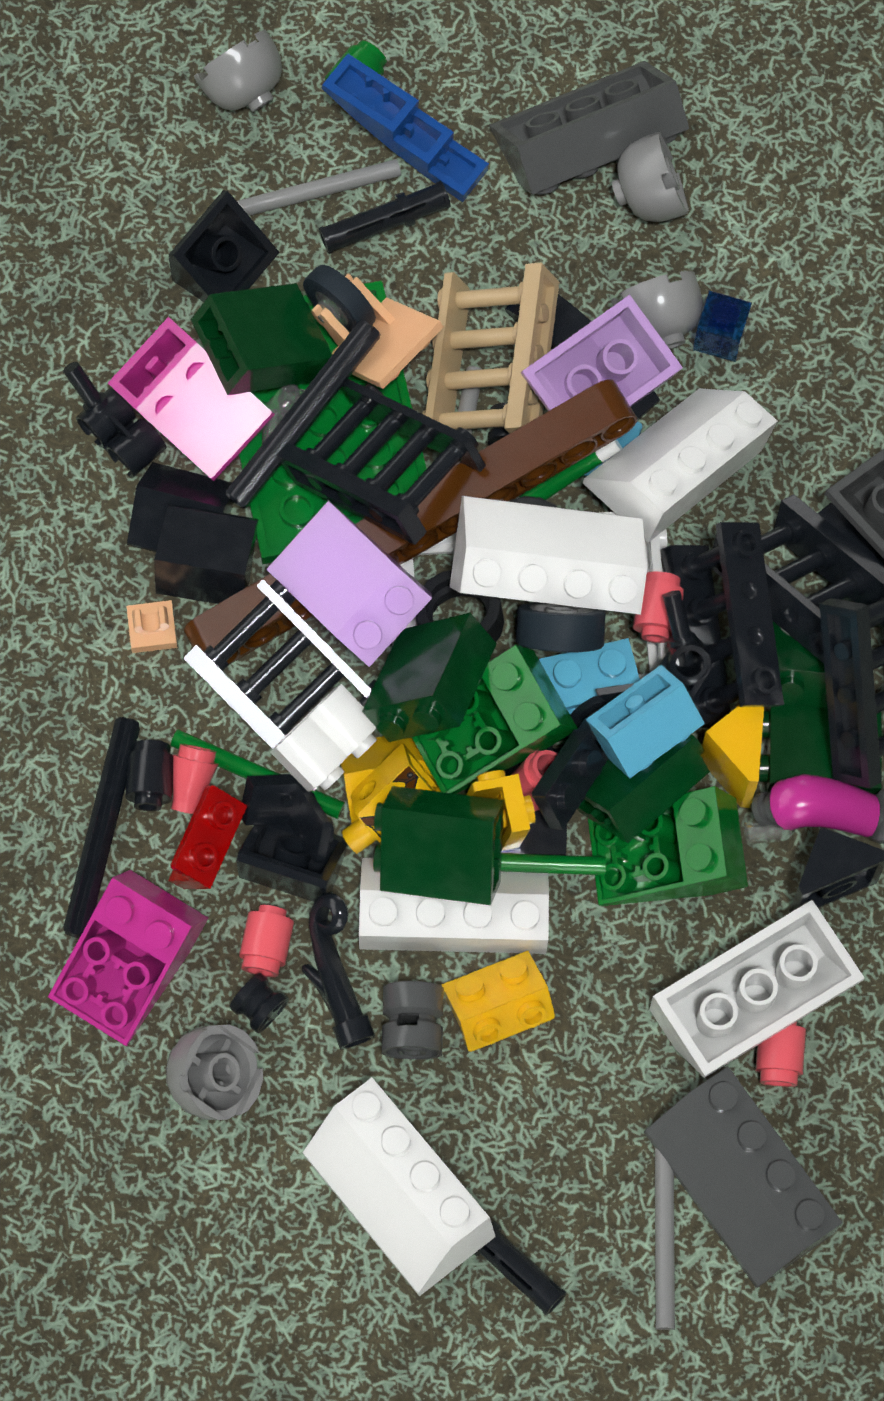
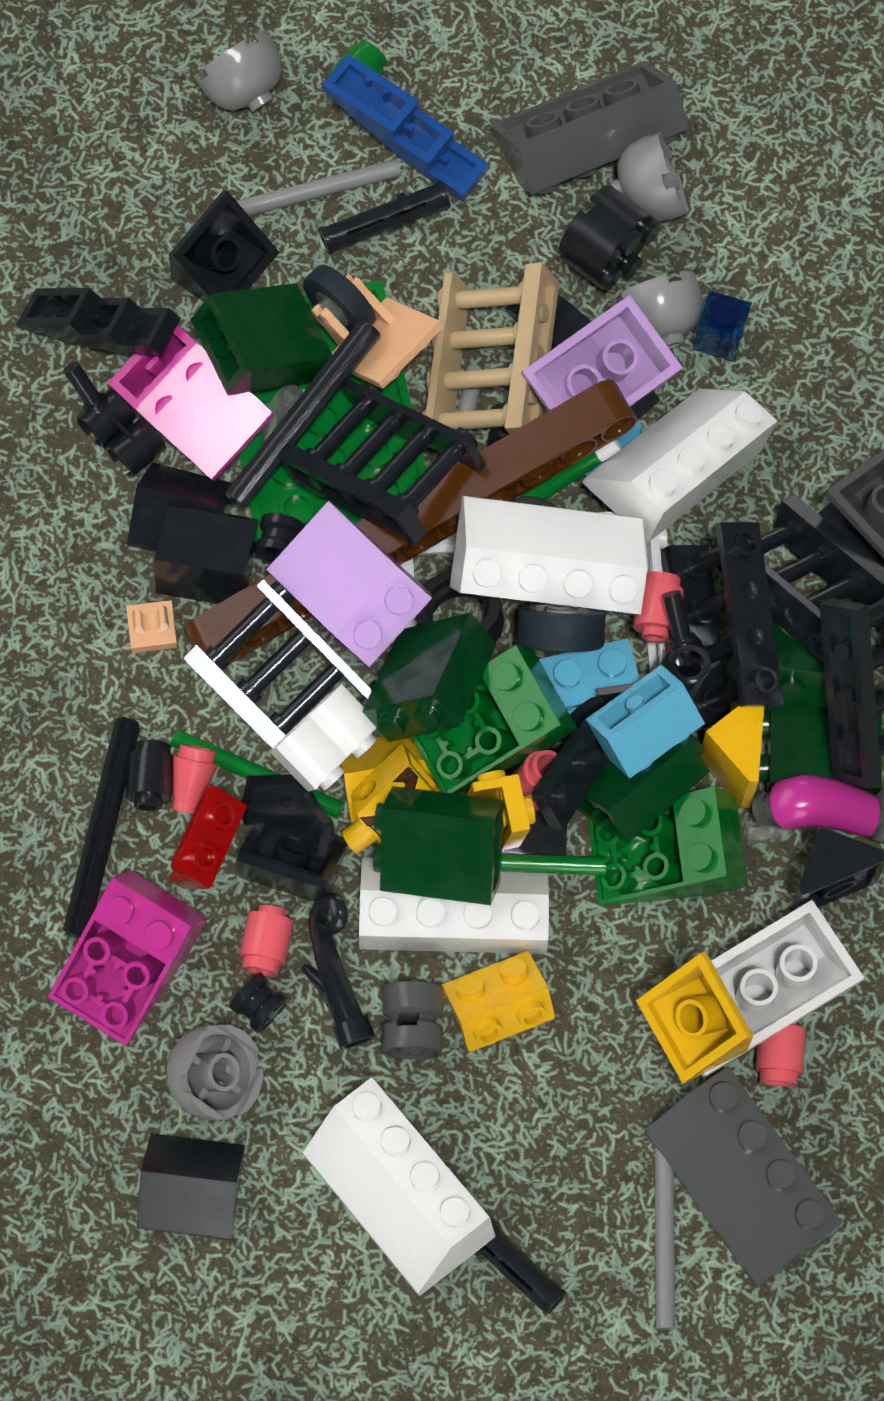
none -> black slope [16,288,181,356]
none -> black slope [137,1134,245,1240]
none -> black wheel [254,513,305,563]
none -> black brick [559,185,662,291]
none -> yellow slope [636,952,753,1084]

